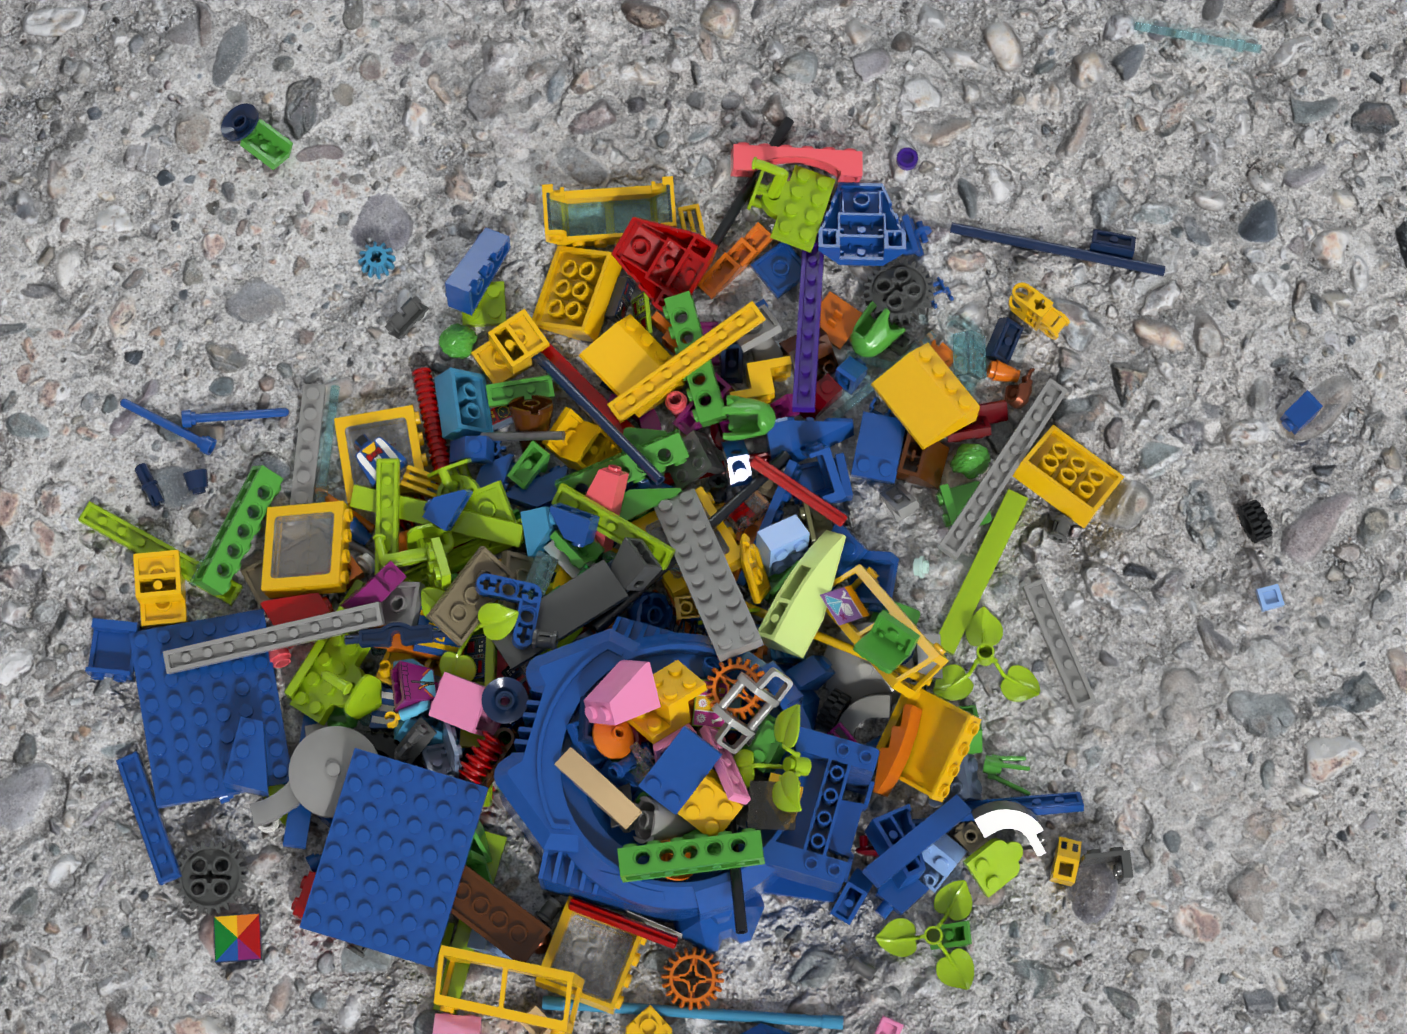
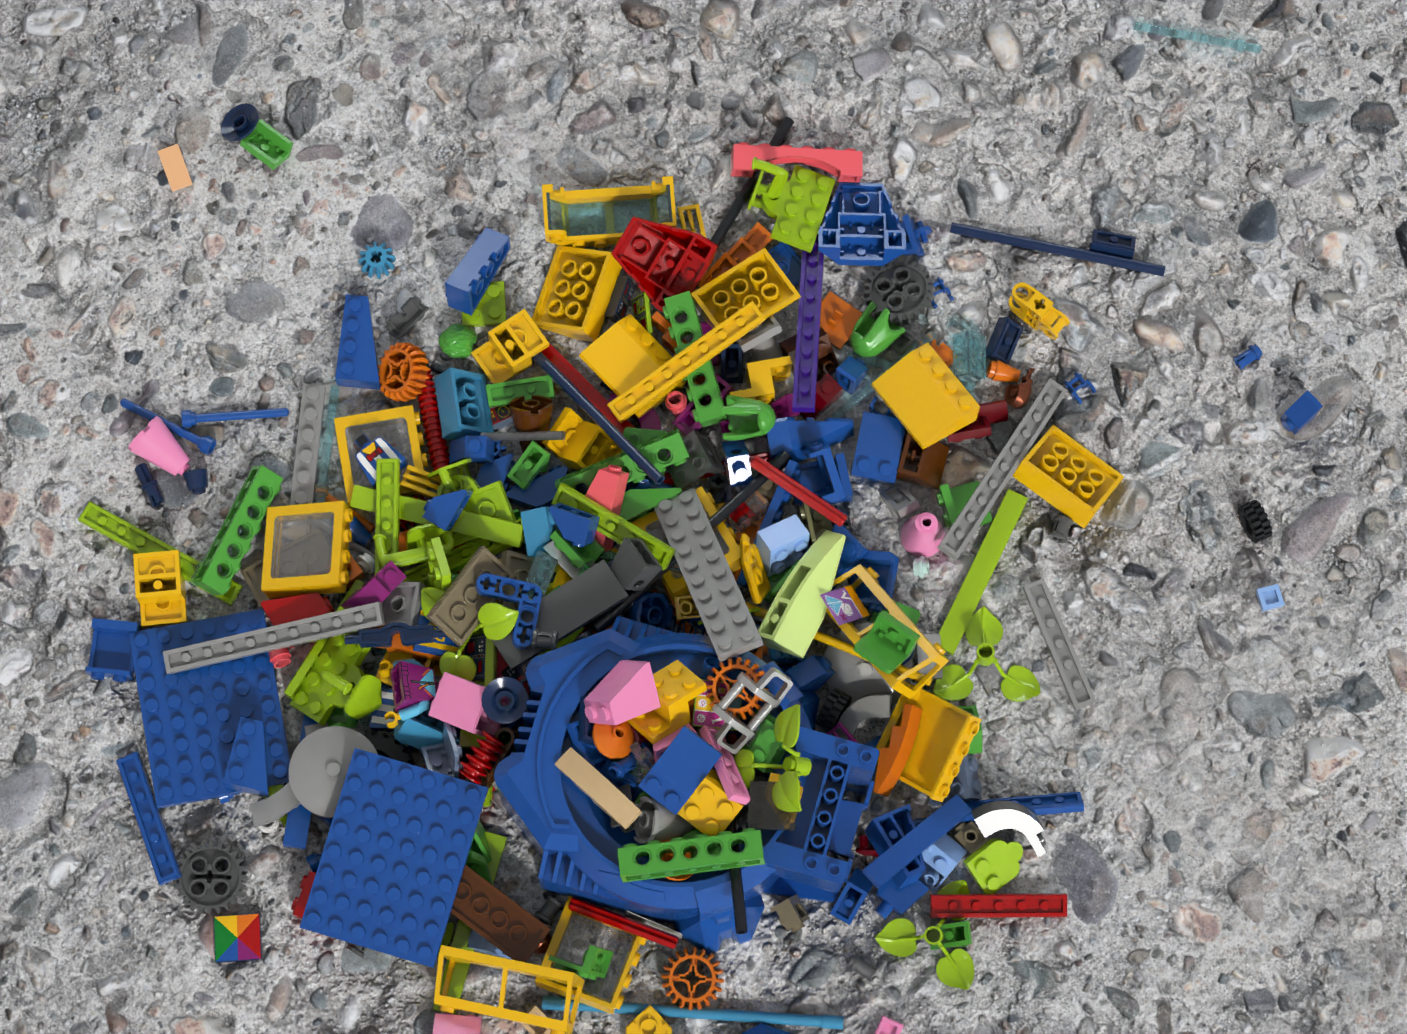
dark grey hinge [394,717,437,765] -> none
dark red bar [710,423,725,451] -> none
dark purple tile [896,148,918,170] -> none
bright green hair [950,443,991,479] -> none
bright green plant [982,754,1031,796] -> none
yellow slope [1049,836,1082,887] -> none
dark grey bracket [1079,847,1133,885] -> none
none -> bright pink cone [128,416,190,476]
none -> light nougat tile [157,144,193,192]
none -> blue wedge [335,294,381,390]
none -> orange gear [378,342,430,402]
none -> bright green bracket [548,945,614,981]
none -> yellow slope [691,248,801,329]
none -> dark tan brick [770,894,810,933]
none -> bright pink cone [900,512,945,557]
none -> red tile [930,893,1067,918]
none -> blue piece [1064,372,1096,405]
none -> blue pin [1233,344,1263,370]

